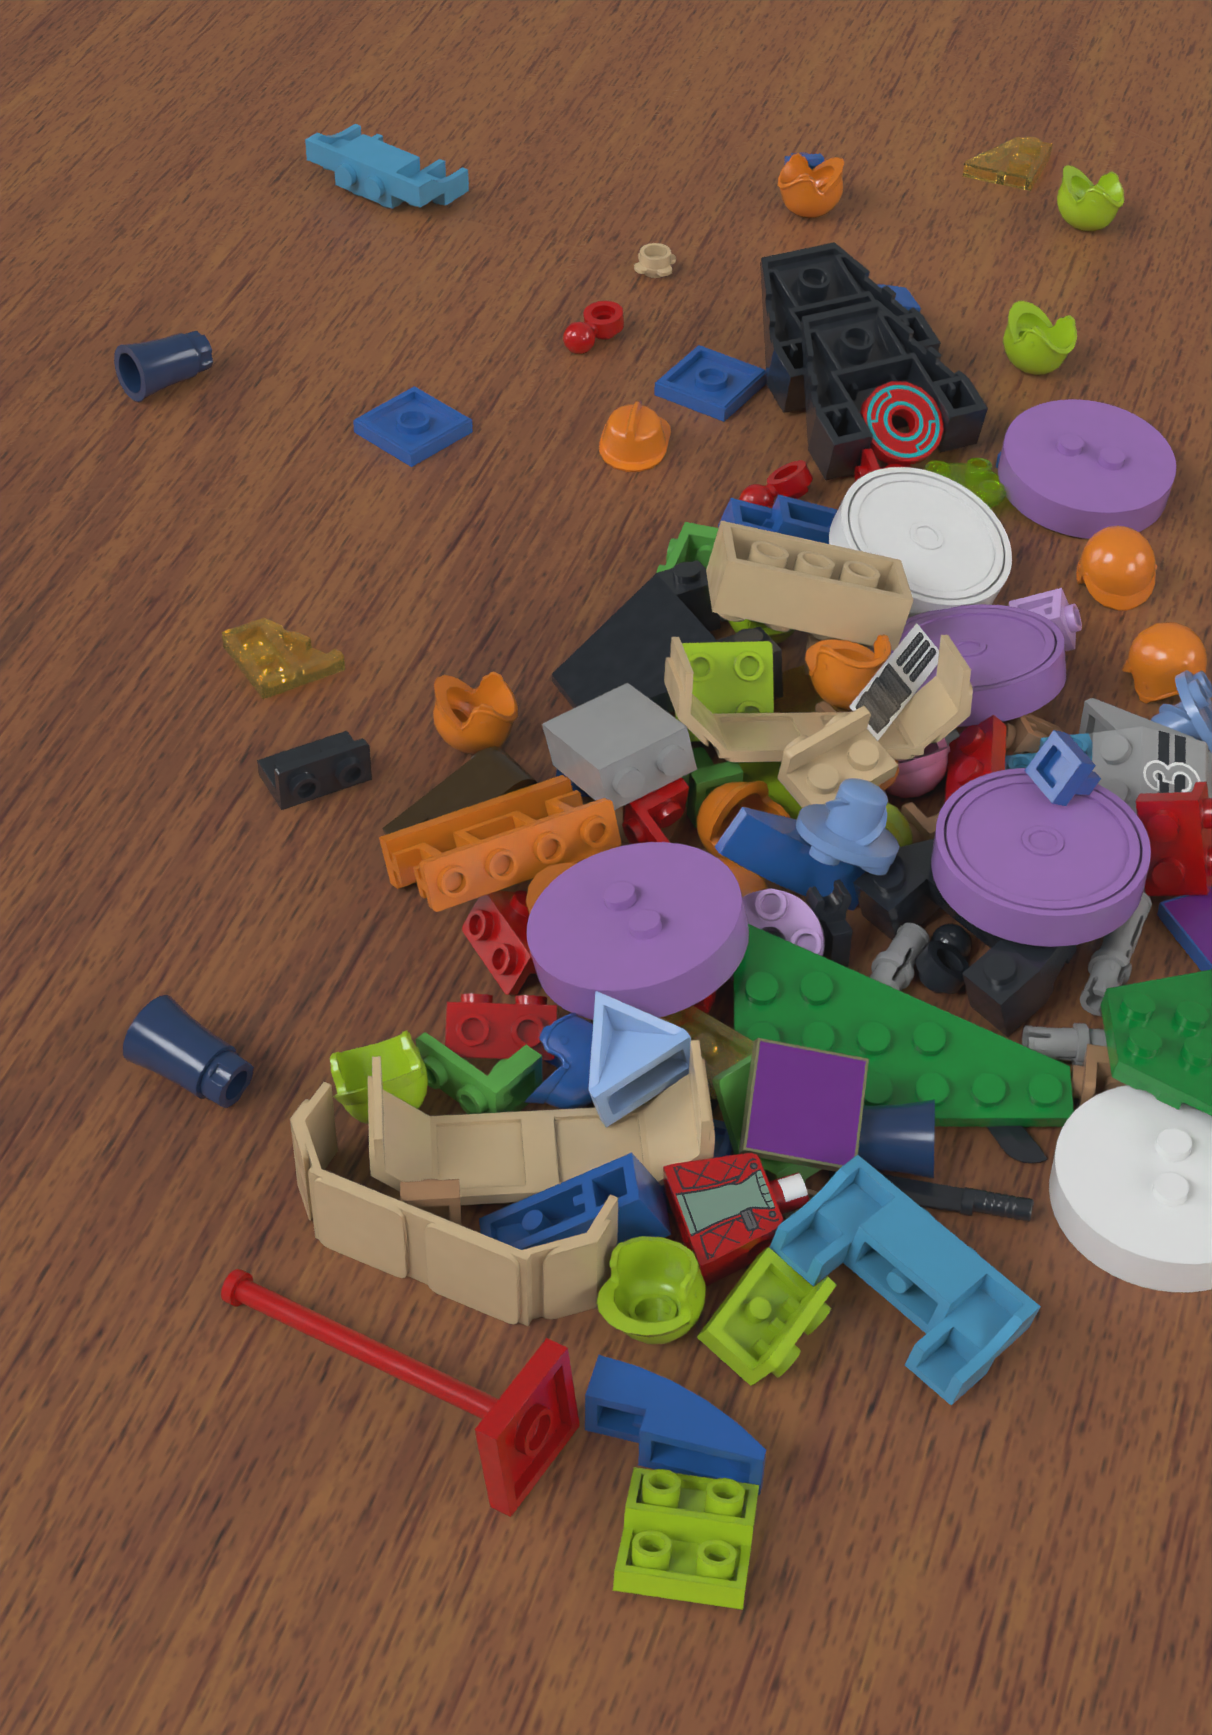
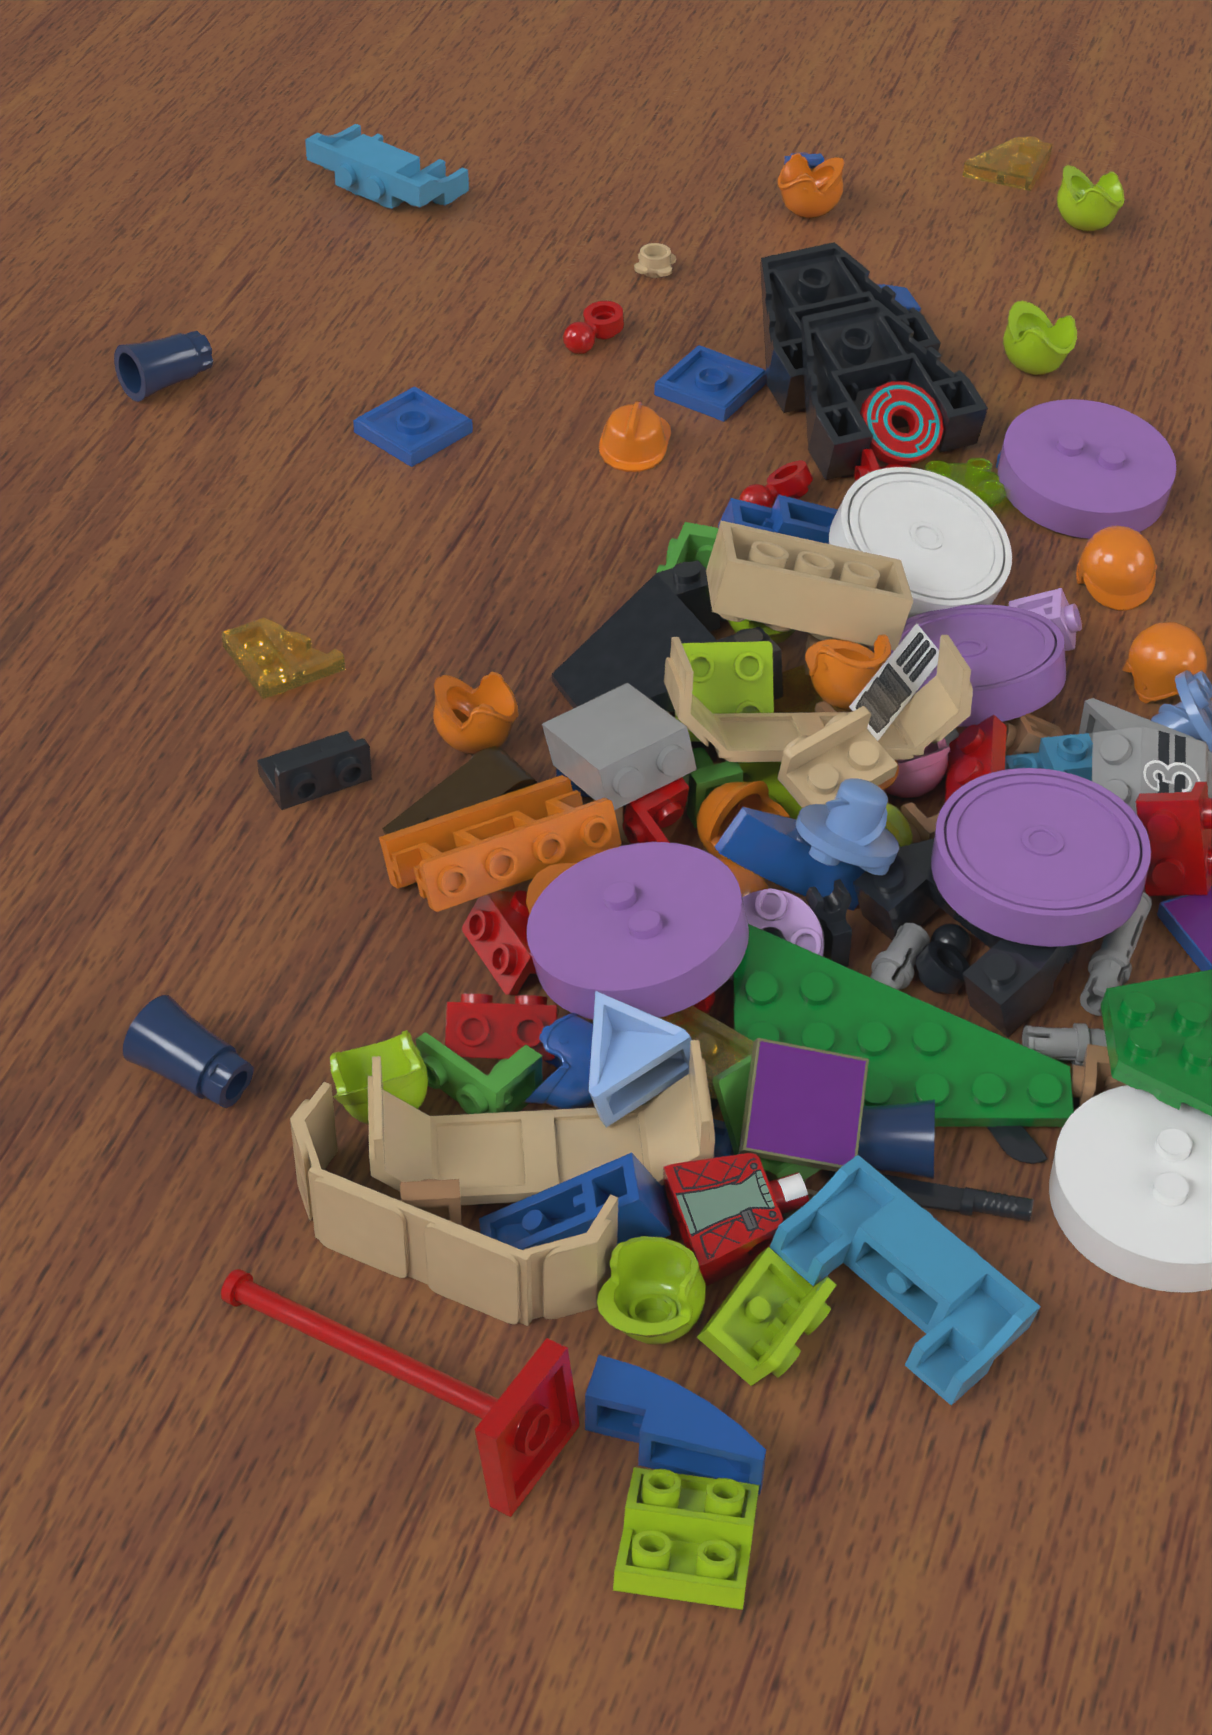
blue tile [1024,730,1101,806] -> none

